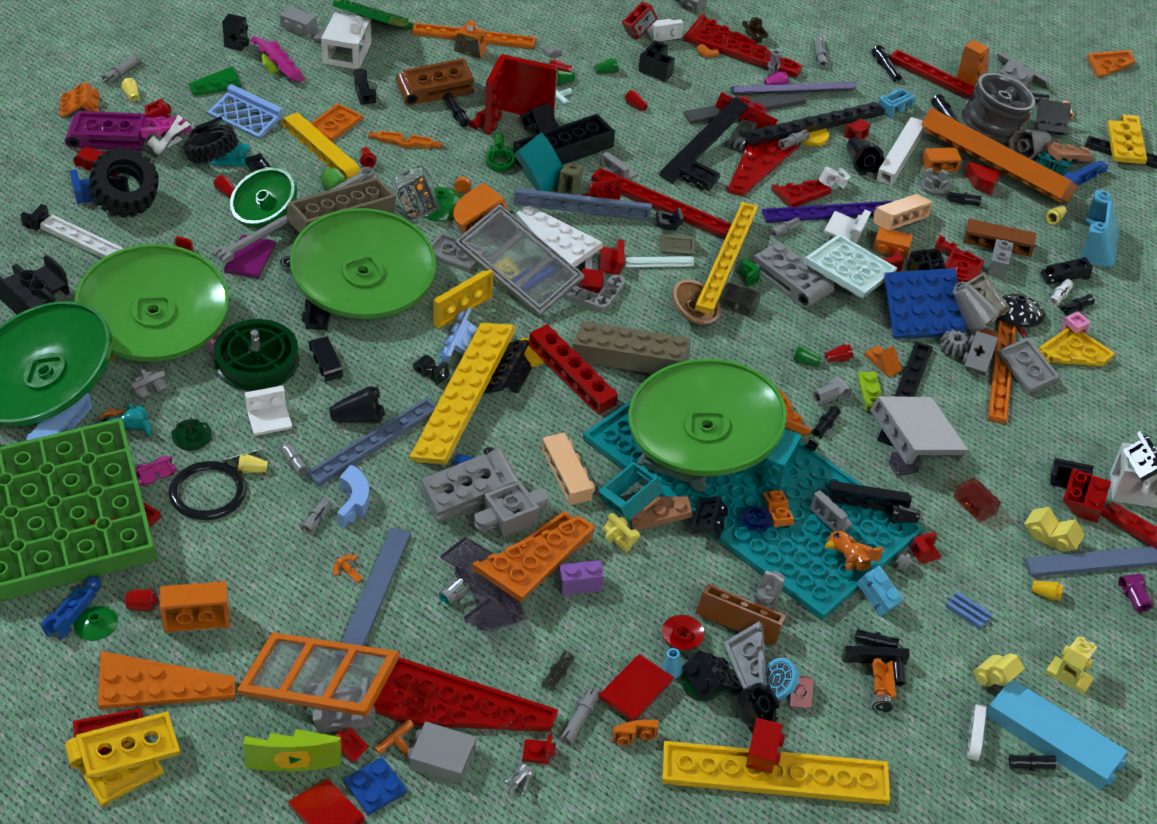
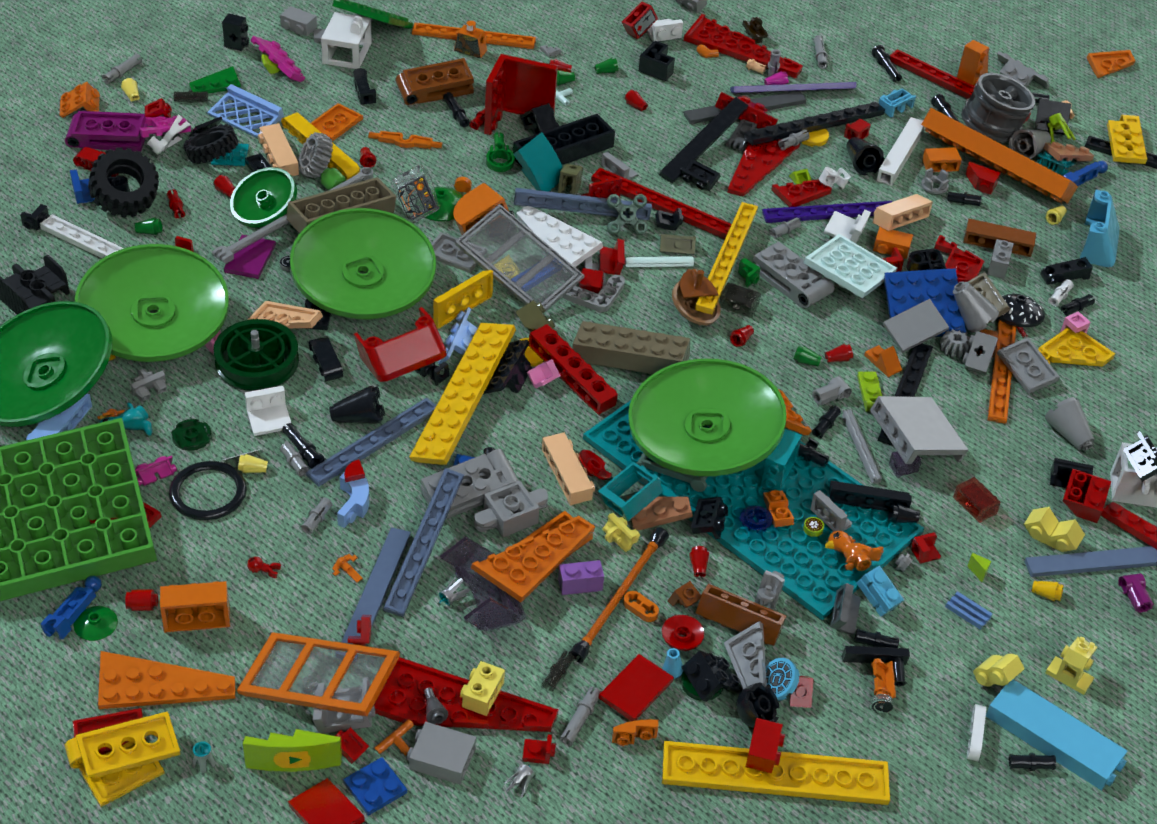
none -> green cone [135,217,163,235]
none -> red pin [167,189,185,219]
none -> clear smoke pin [174,90,208,103]
none -> piece [192,741,216,773]
none -> light nougat wing [247,301,323,329]
none -> red arm [247,556,281,578]
none -> light nougat brick [258,123,299,176]
none -> black pin [282,423,325,469]
none -> light grey gear [298,132,333,178]
none -> red tile [344,459,365,483]
none -> red bracket [348,615,372,646]
none -> red windscreen [354,307,447,382]
none -> sand blue tile [383,468,464,617]
none -> flat silver cone [424,688,448,724]
none -> light yellow brick [460,661,505,716]
none -> olive slope [516,300,555,330]
none -> bright pink panel [527,359,561,388]
none -> orange hose [568,527,669,664]
none -> red dish [579,450,611,480]
none -> sand green gear [606,194,648,235]
none -> orange beam [623,591,659,622]
none -> dark orange bracket [668,581,701,608]
none -> dark orange shield [680,269,718,298]
none -> red cone [689,546,709,577]
none -> red cone [730,325,754,347]
none -> light nougat pin [746,59,767,75]
none -> lime slope [789,169,811,185]
none -> black pin [798,443,830,468]
none -> tile [803,517,824,537]
none -> flat silver panel [830,583,861,635]
none -> light grey axle [842,410,882,484]
none -> light grey tile [883,299,949,353]
none -> lime slope [968,553,991,582]
none -> light grey cone [1045,397,1094,451]
none -> lime plant [1047,113,1076,143]

